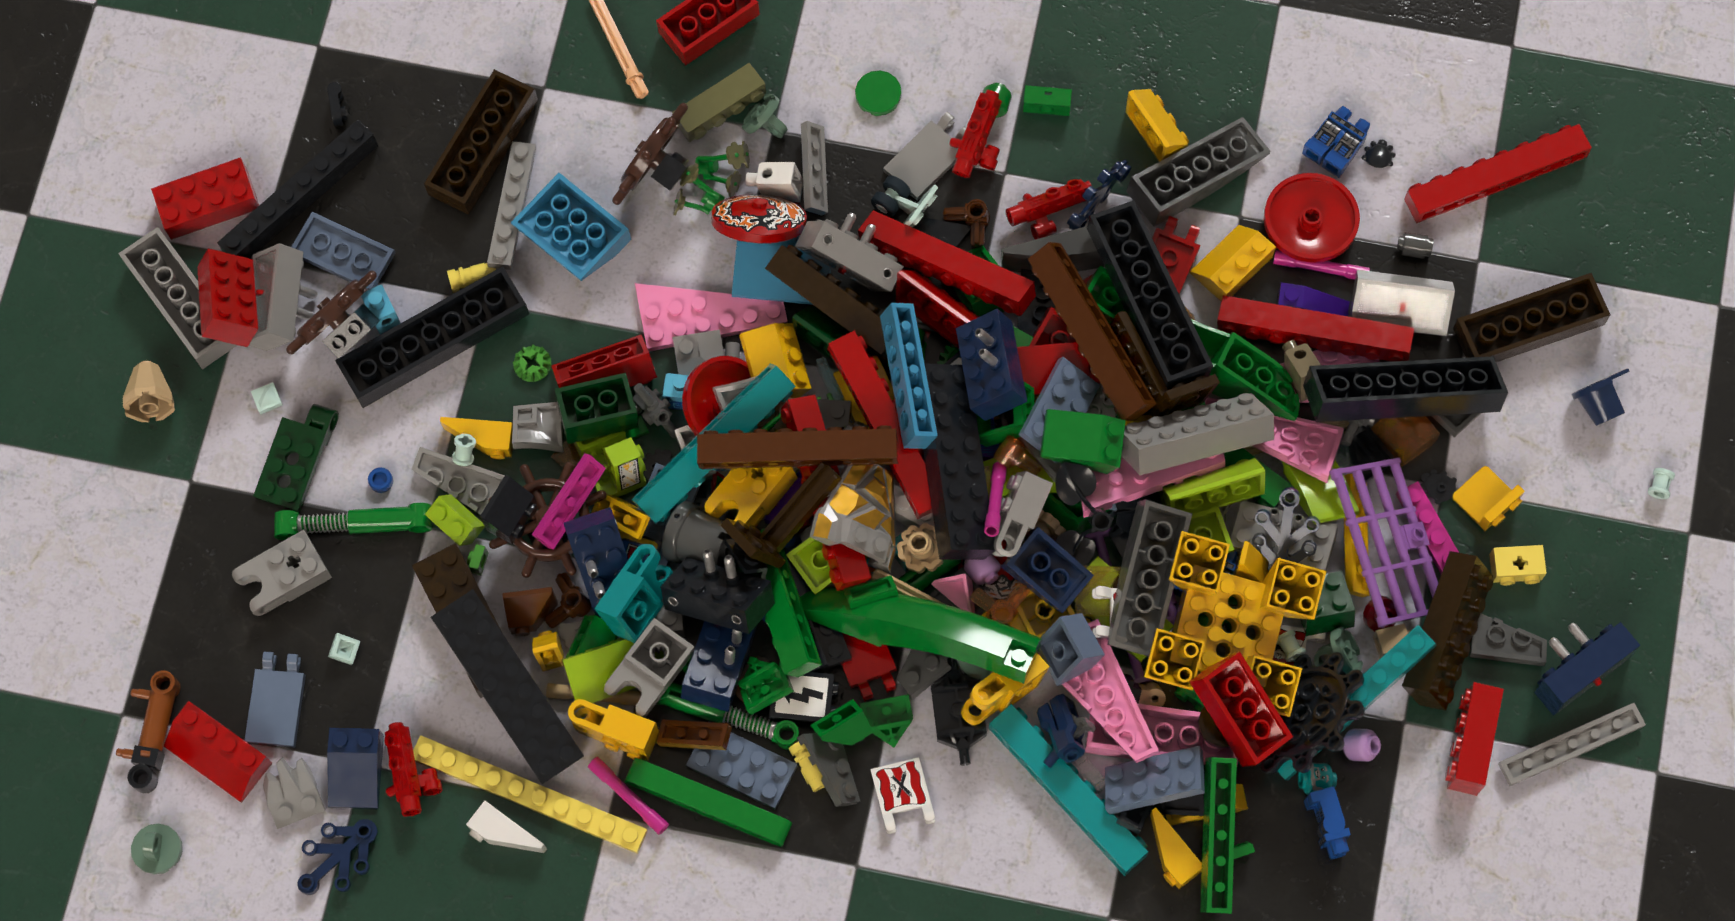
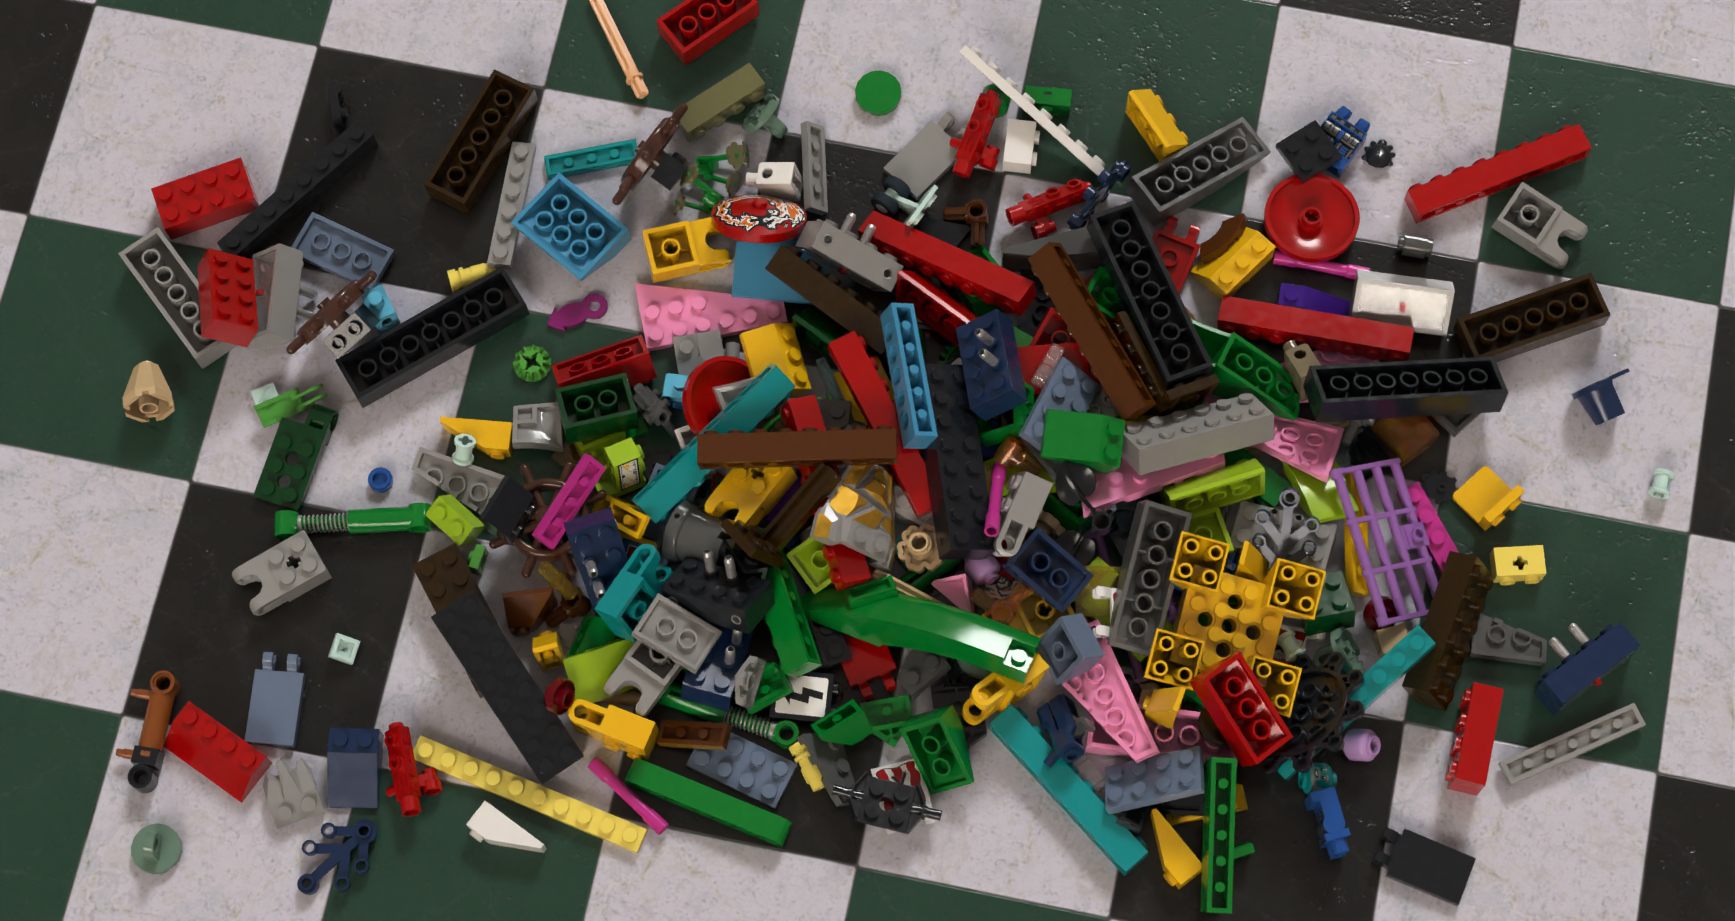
none -> bright green arm [254,383,328,428]
none -> clear yellow axle [538,561,578,600]
none -> teal tile [544,139,637,180]
none -> dark red plate [544,678,575,715]
none -> magenta brick [547,294,608,333]
none -> light grey tile [631,593,722,675]
none -> yellow brick [642,217,733,283]
none -> light grey plate [734,655,766,709]
none -> black plate [832,771,942,834]
none -> green slope [900,704,974,795]
none -> white plate [960,45,1106,176]
none -> white brick [1002,119,1040,174]
none -> clear beam [1030,343,1064,388]
none -> yellow slope [1141,687,1186,729]
none -> reddish brown tile [1200,213,1248,264]
none -> black plate [1275,120,1342,184]
none -> black tile [1371,827,1476,906]
none -> light grey brick [1491,182,1588,269]

